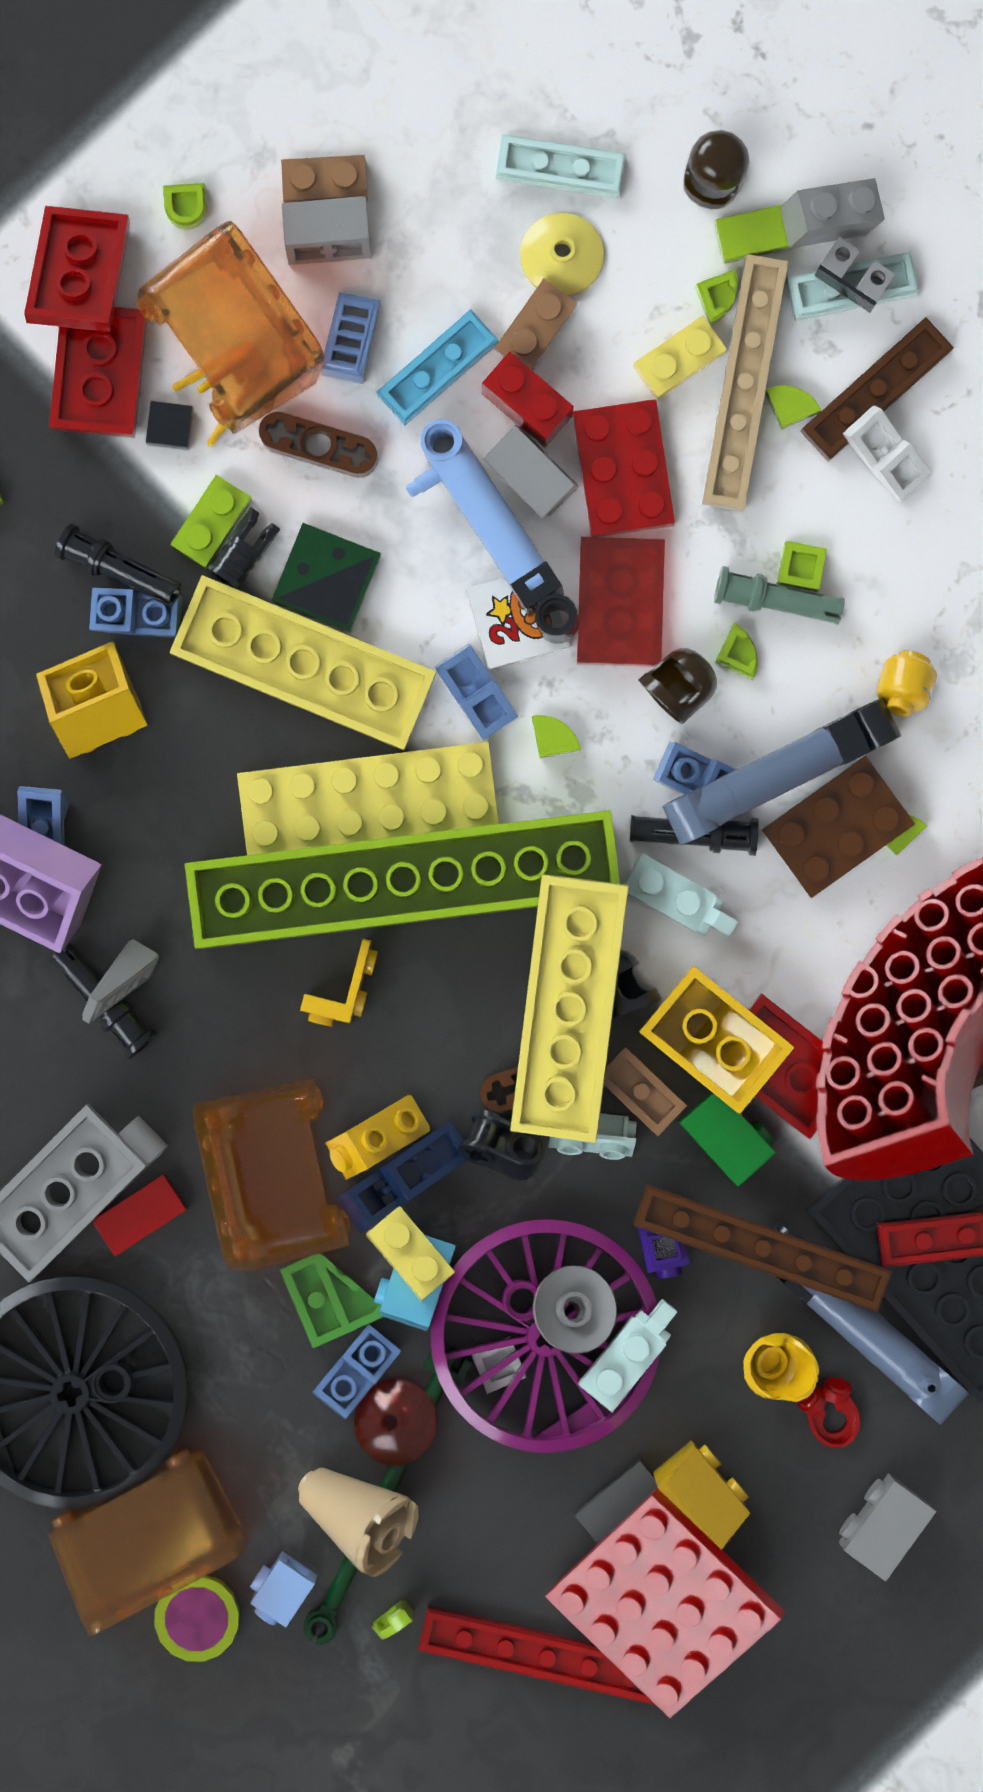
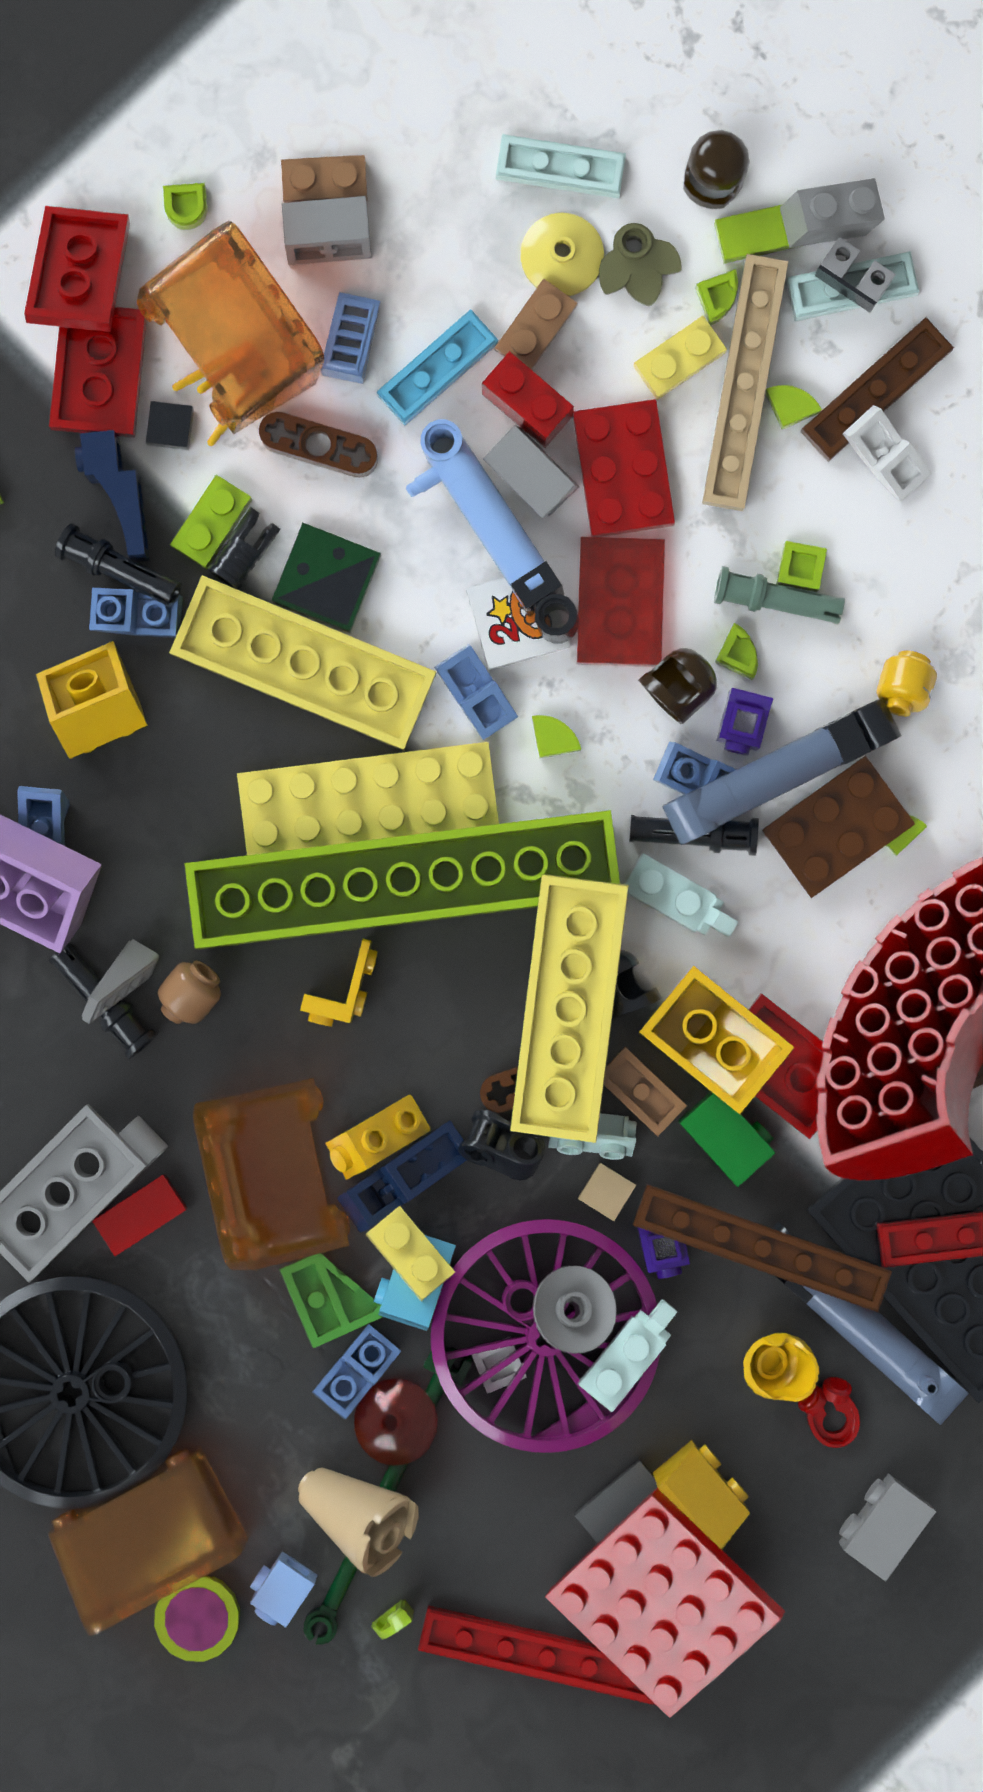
none -> dark blue slope [75,430,150,562]
none -> medium nougat head [157,960,221,1024]
none -> tan tile [578,1162,636,1221]
none -> olive plate [599,223,682,306]
none -> dark purple window [716,688,773,756]

